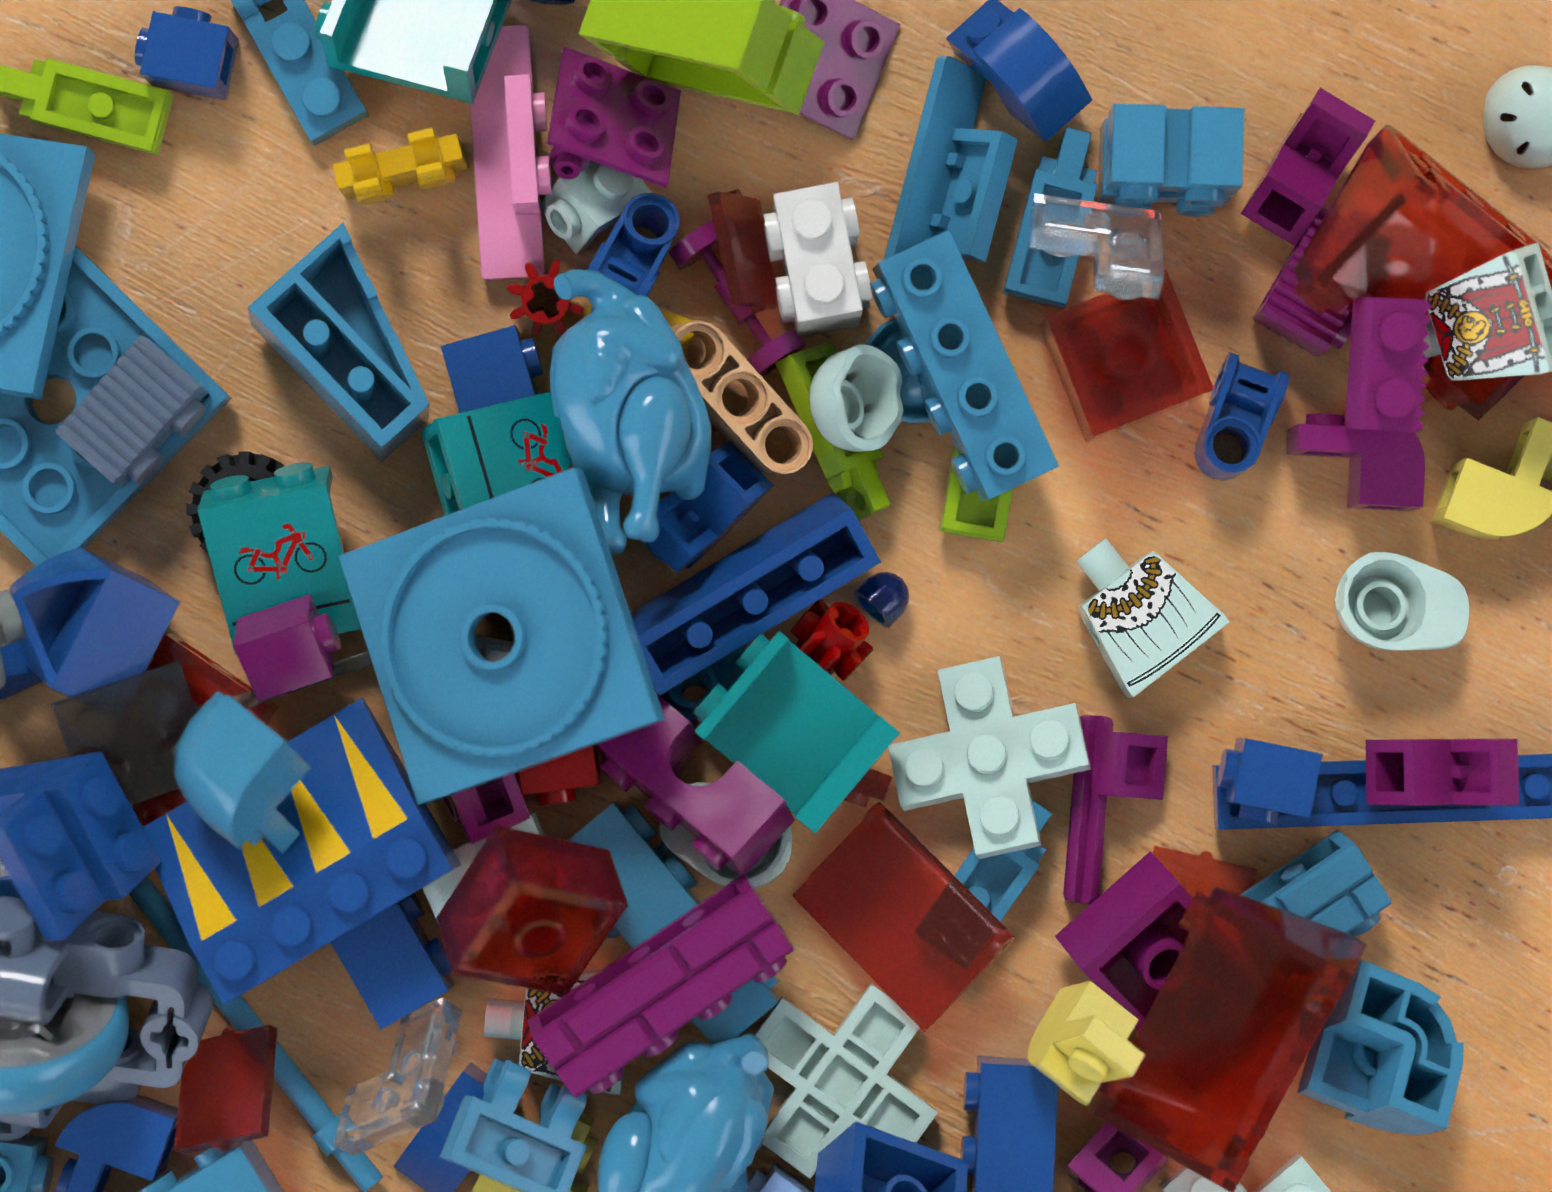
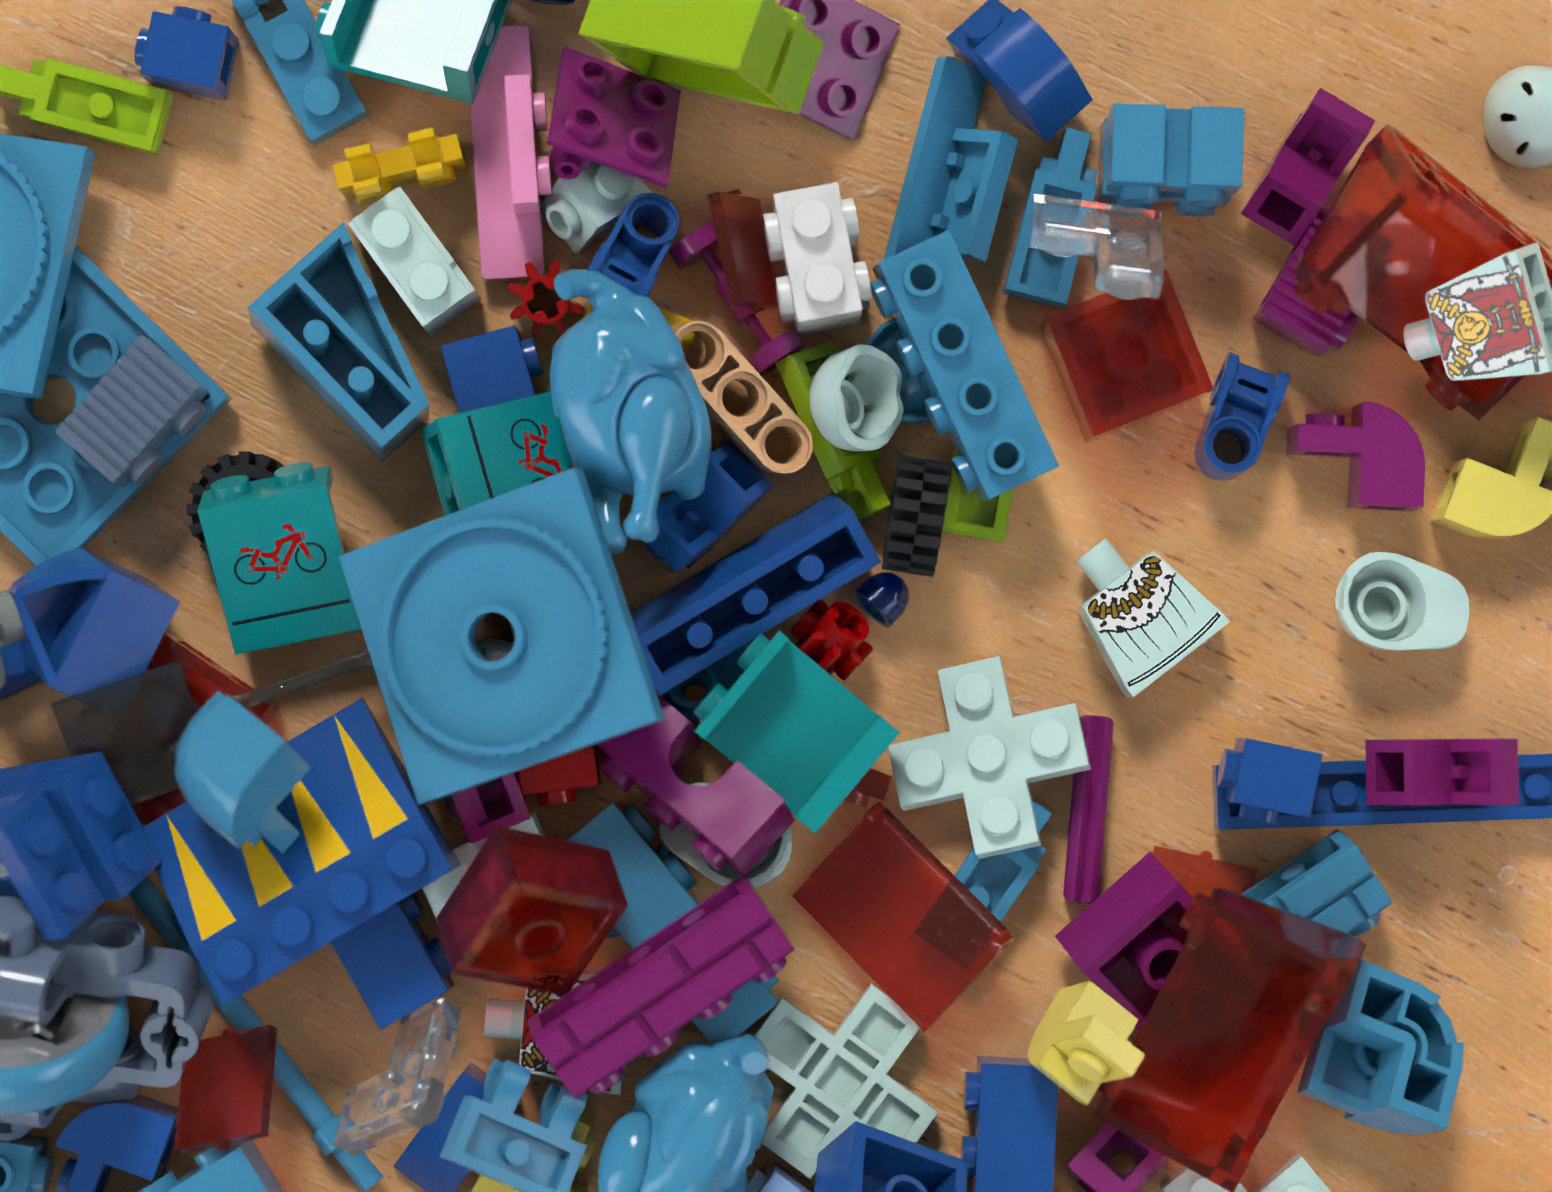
magenta brick [233,594,341,702] -> none
magenta tile [1098,731,1168,800] -> none
magenta brick [1345,297,1432,432] -> none
none -> light aqua brick [348,186,482,336]
none -> black tyre [882,455,951,577]

